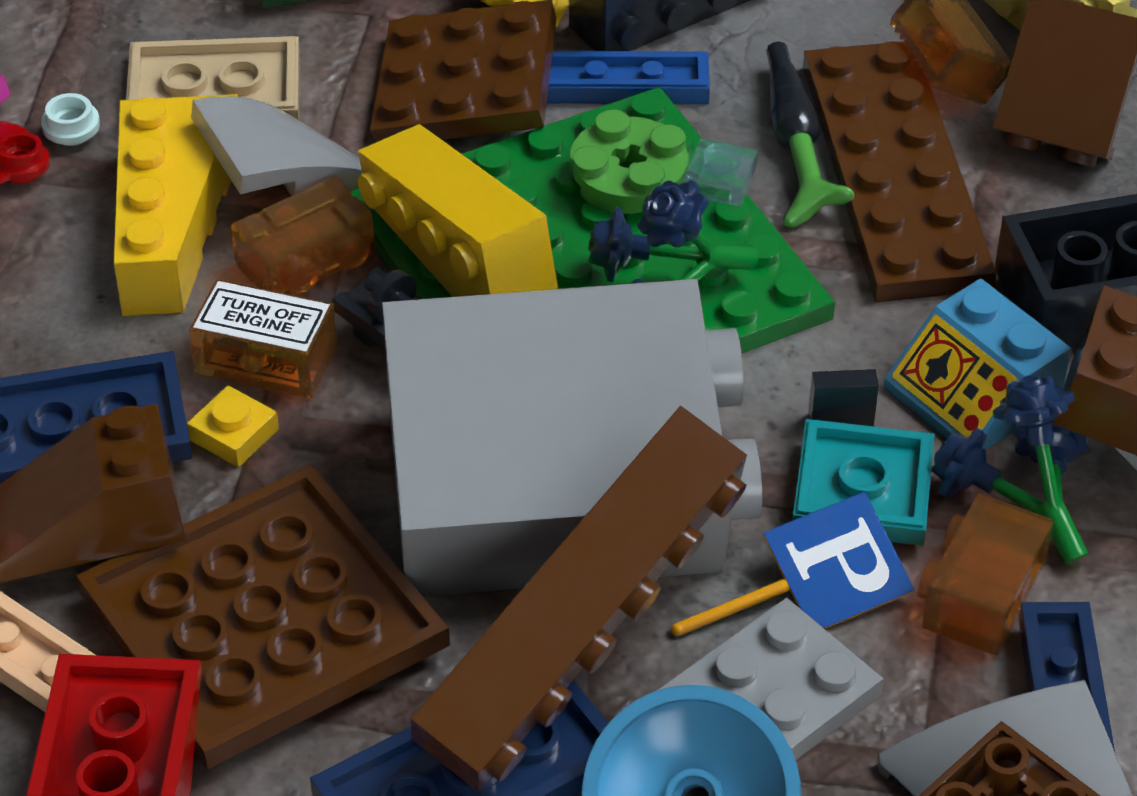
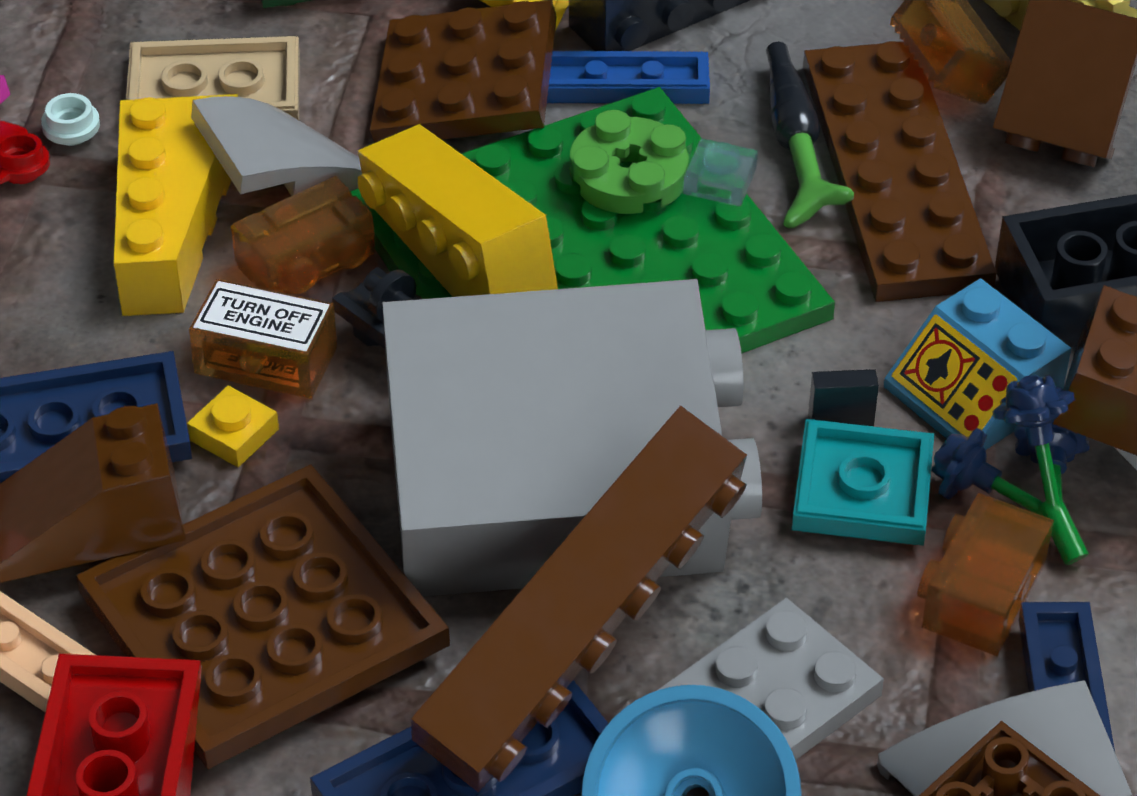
dark blue plant [588,180,758,284] -> none
blue piece [670,491,915,637] -> none

